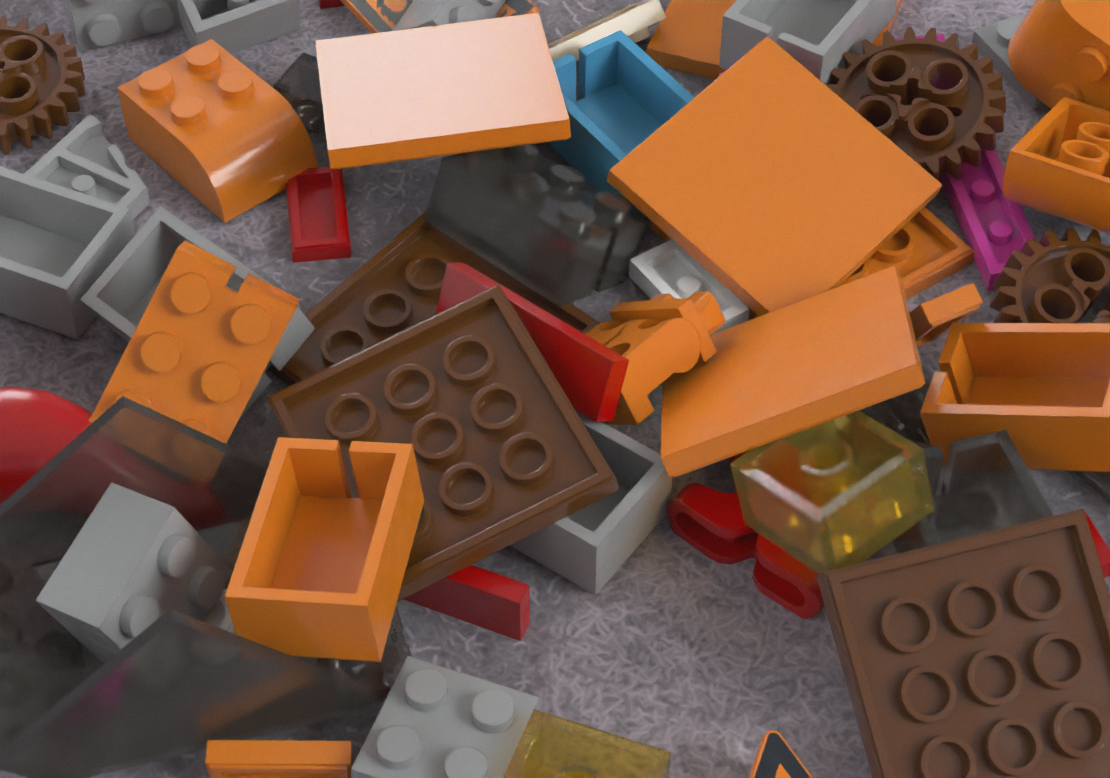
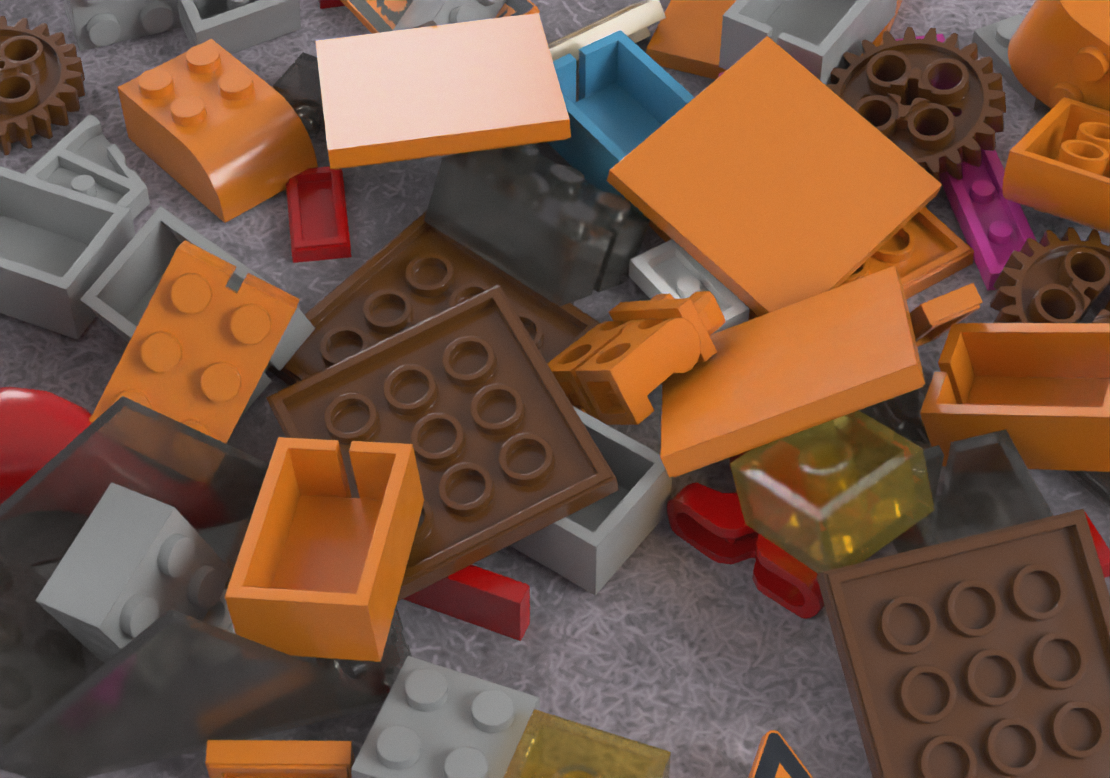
red tile [435,263,629,422] -> none

